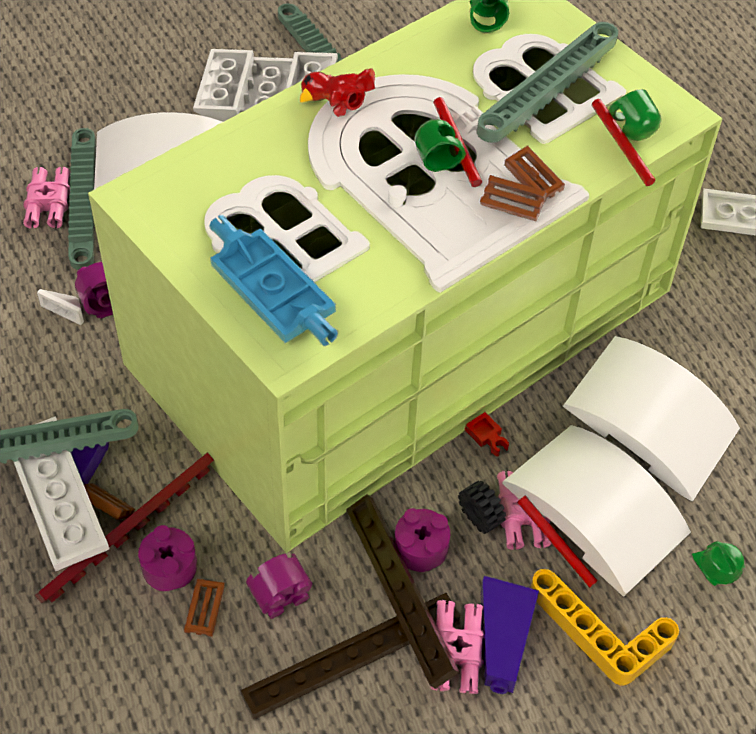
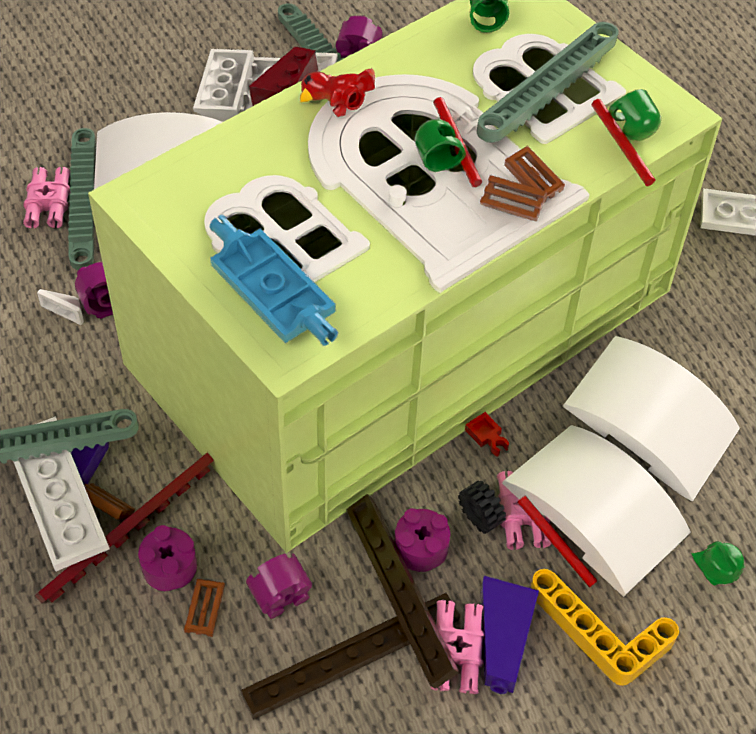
none -> dark red wedge [249,46,318,106]
none -> magenta brick [336,16,383,58]

